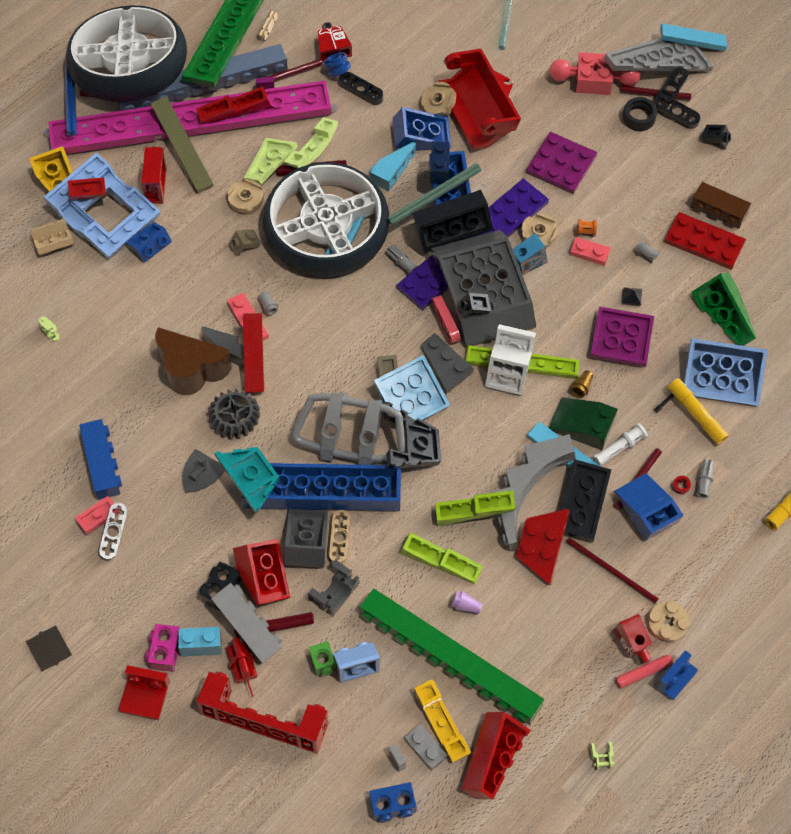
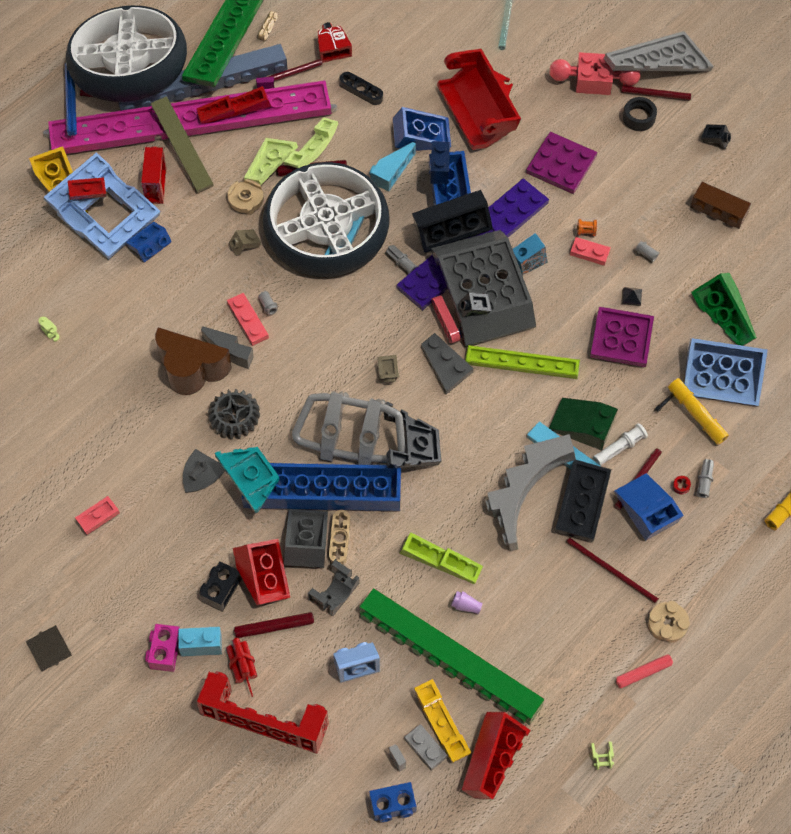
tan bracket [30,219,74,255] -> none
blue brick [79,419,122,500] -> none
beam [99,503,127,560] -> none
red bracket [119,665,170,720] -> none
light grey brick [211,583,282,663] -> none
red slope [243,313,265,392] -> none
bright green brick [309,641,336,676] -> none
blue wheel [324,52,351,77] -> none
plate [373,355,450,420] -> none
sand green axle [388,163,481,225] -> none
tan plate [421,82,456,116] -> none
lime slope [435,490,516,527] -> none
white bracket [485,324,536,395] -> none
red wing [516,509,570,585] -> none
tan plate [521,214,558,249] -> none
pearl gold cone [571,370,594,398] -> none
red torso [613,614,652,665] -> none
black beam [654,67,701,129] -> none
blue bracket [657,650,698,700] -> none
medium azure tile [660,23,728,51] -> none
red plate [664,212,746,270] -> none

